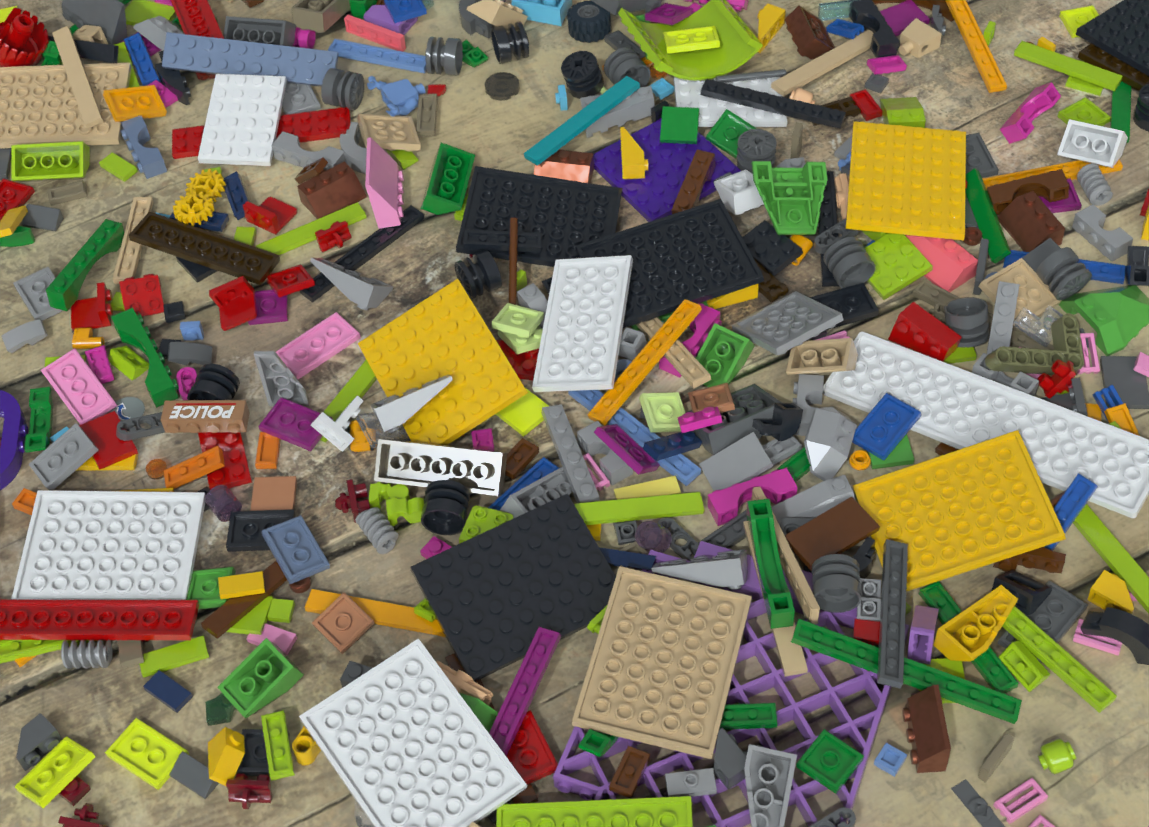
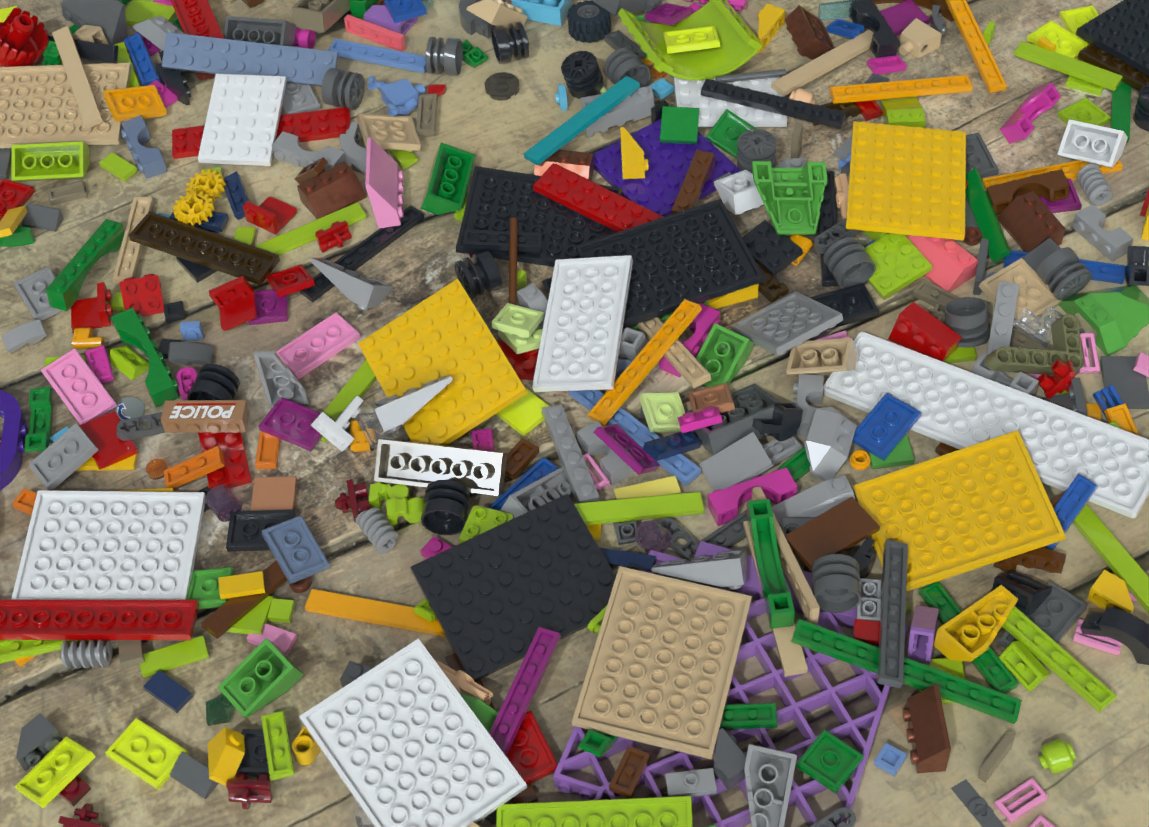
nougat tile [312,592,375,654] -> none
none -> red plate [533,163,663,232]
none -> light orange tile [829,75,973,104]
none -> neon yellow tile [1027,20,1089,60]

